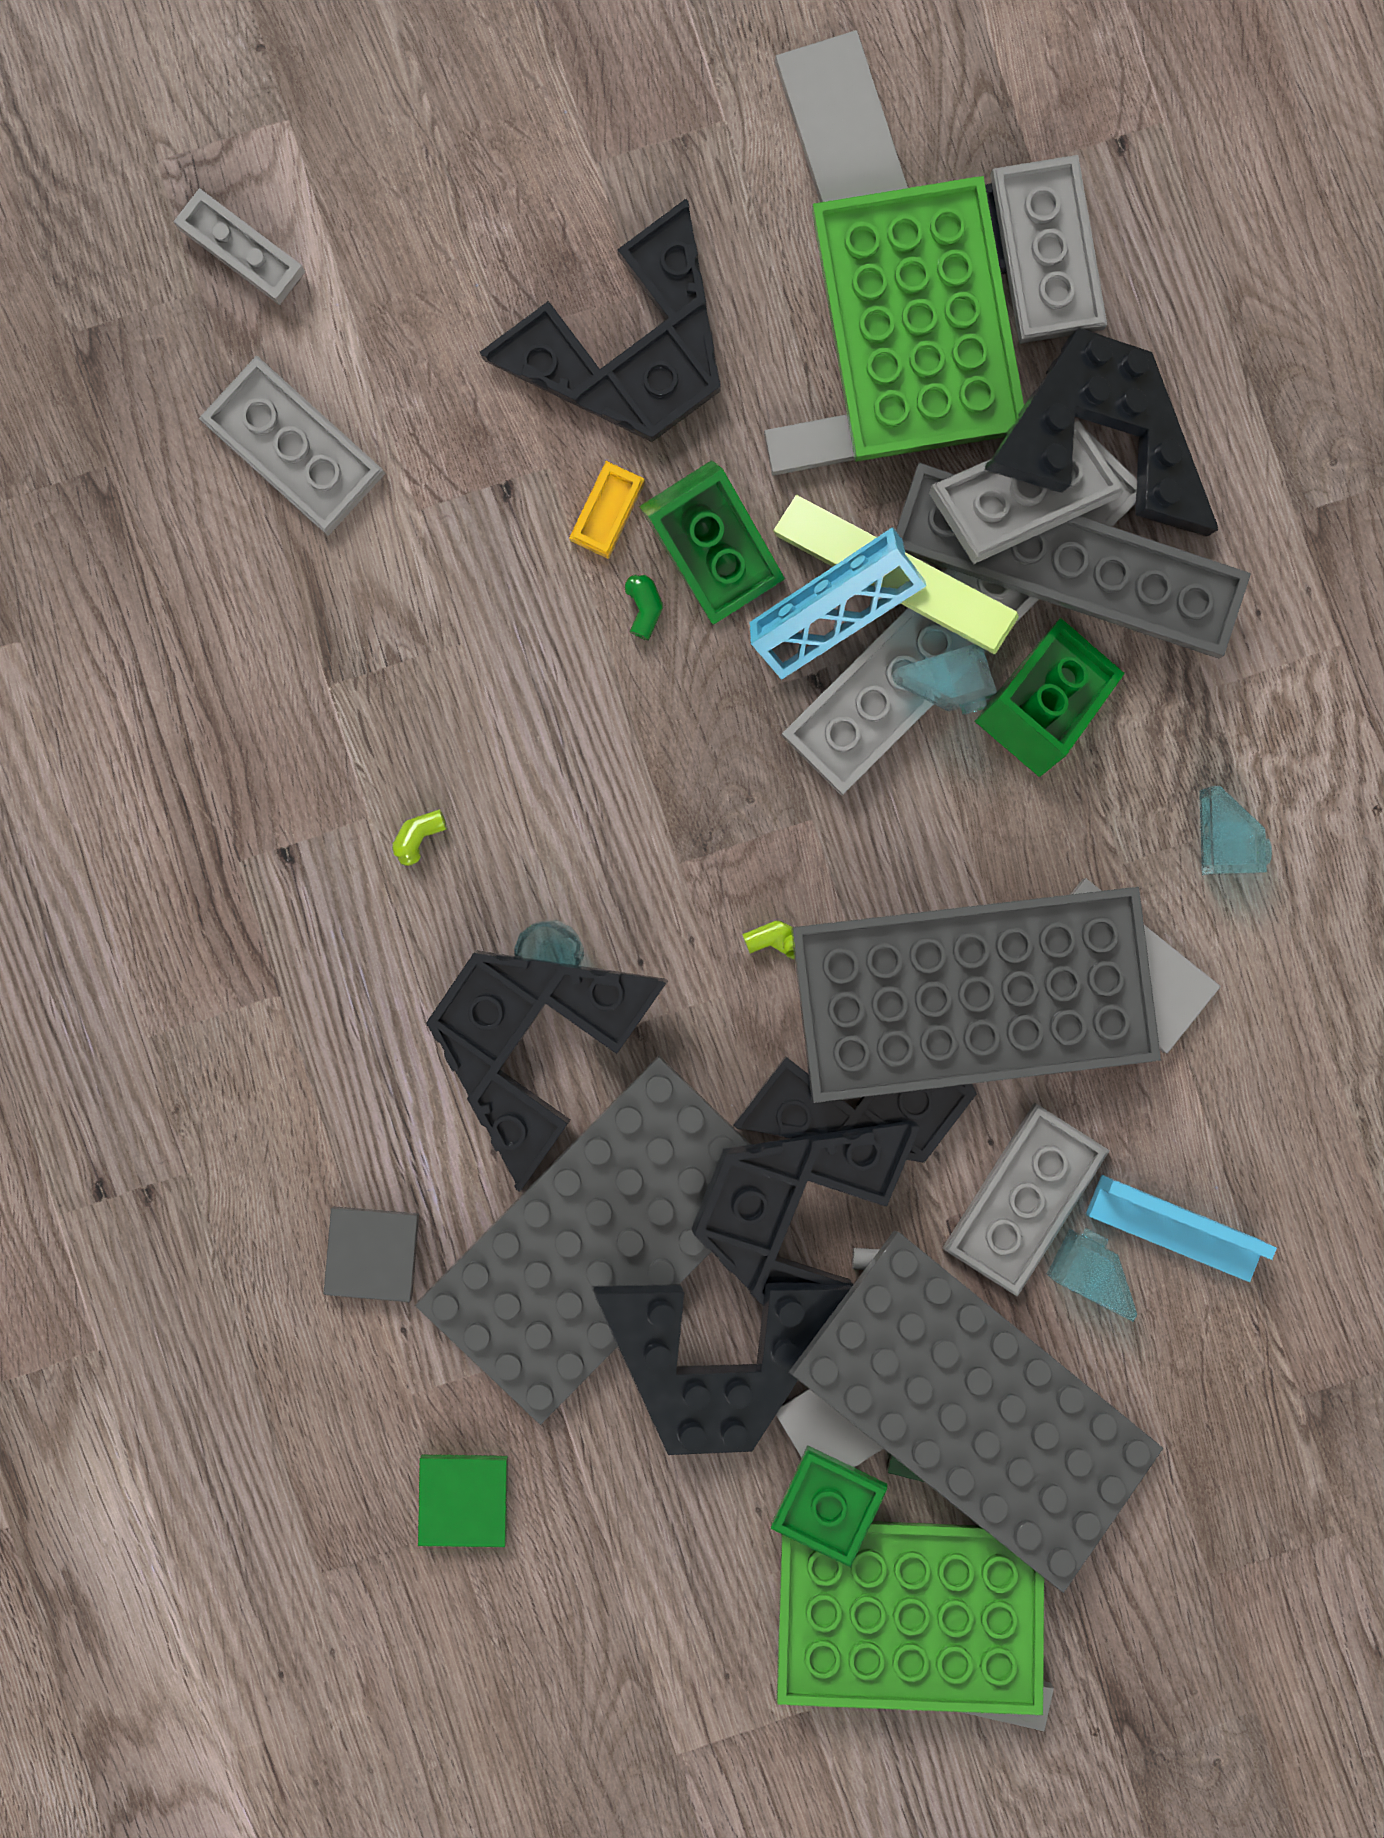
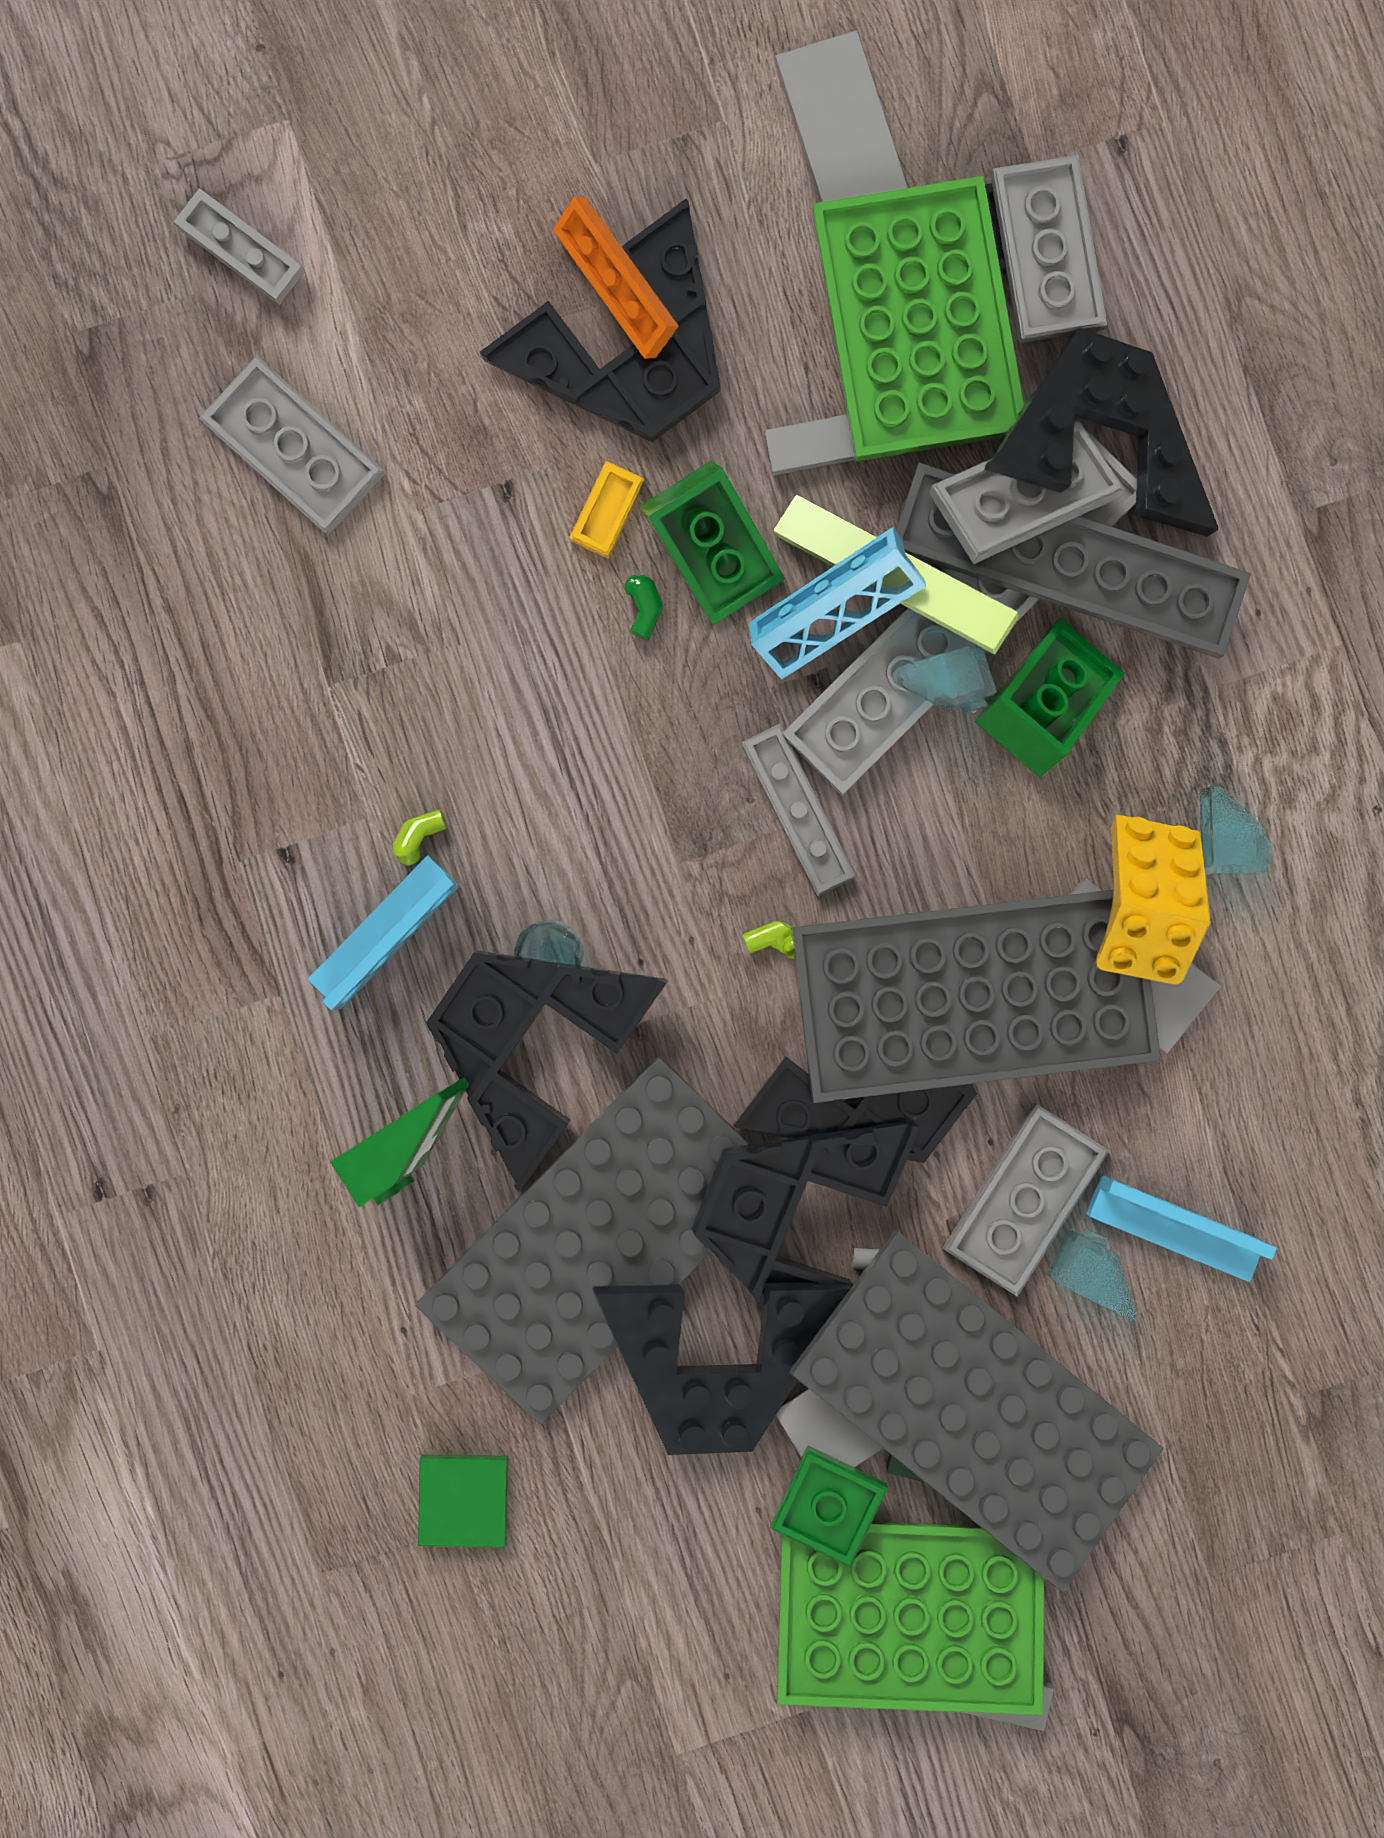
dark grey tile [323,1206,420,1302] -> none
none -> medium azure fence [307,855,460,1010]
none -> green slope [330,1077,469,1207]
none -> orange plate [553,196,679,358]
none -> light grey tile [741,723,856,897]
none -> yellow bracket [1096,814,1210,984]

